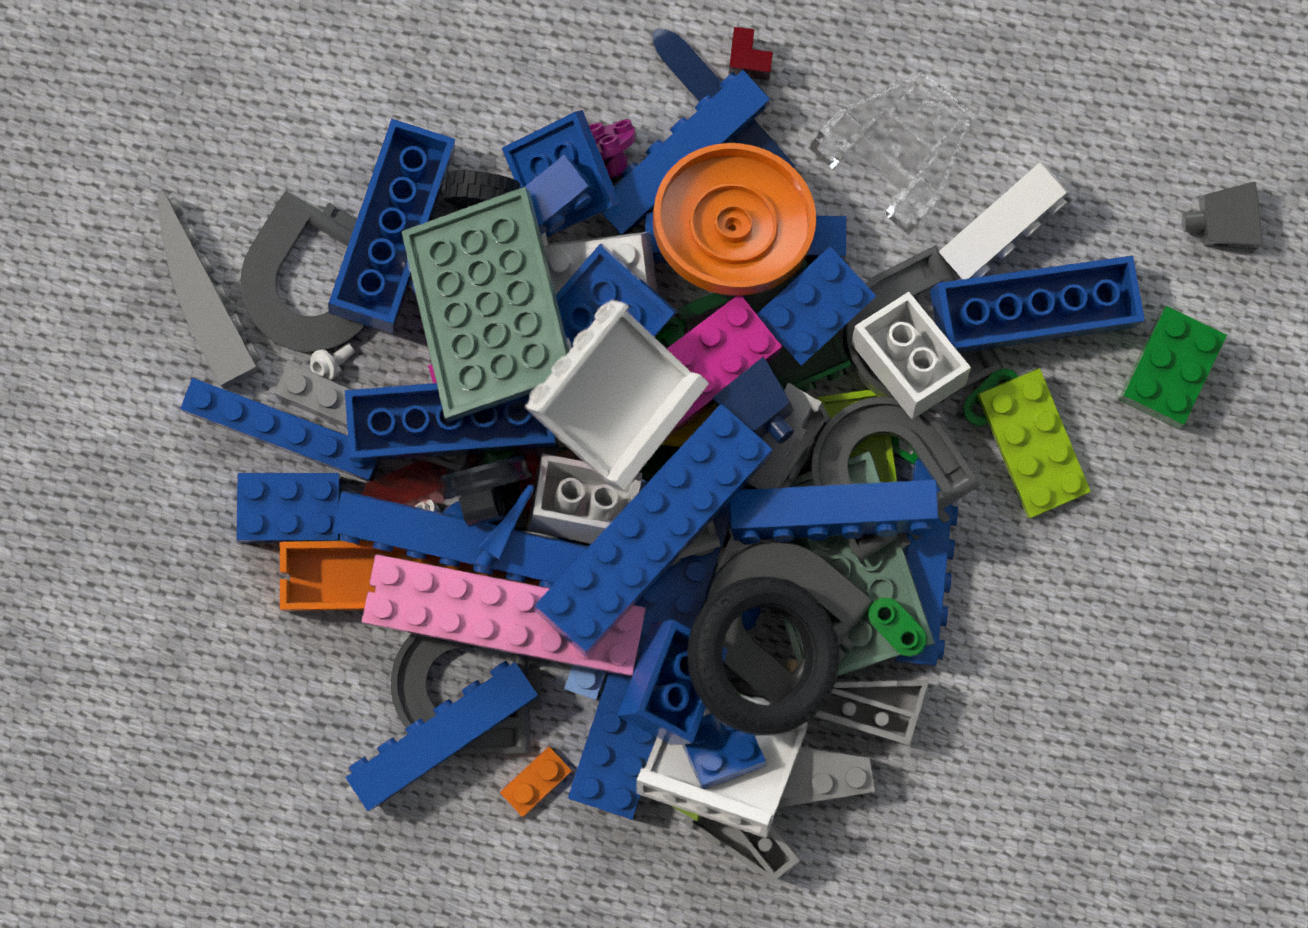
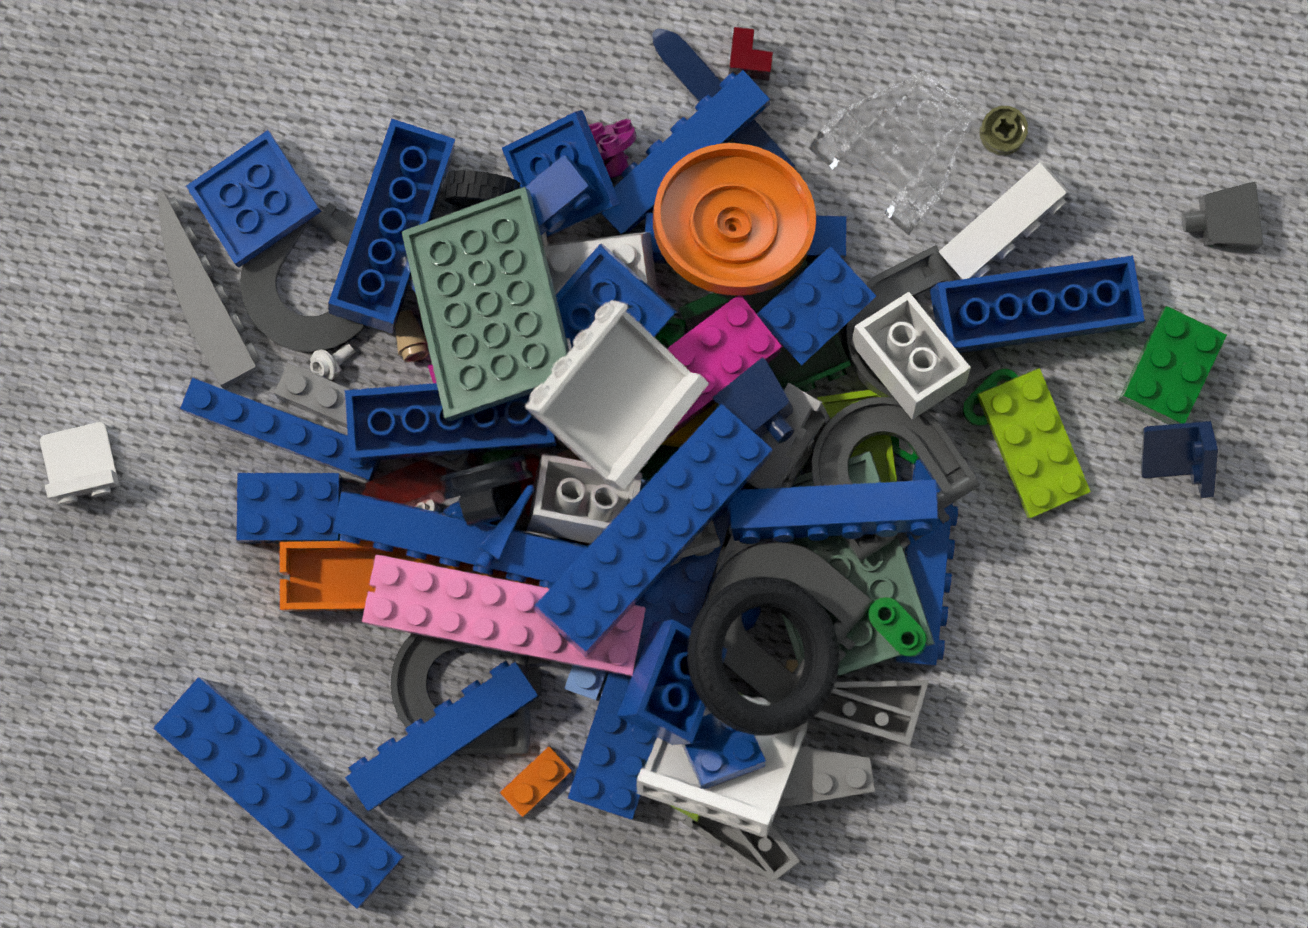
none -> white bracket [40,422,120,505]
none -> blue brick [153,677,405,909]
none -> blue plate [186,130,321,267]
none -> tan cone [395,310,429,363]
none -> olive wheel [980,106,1028,156]
none -> dark blue bracket [1141,421,1218,498]

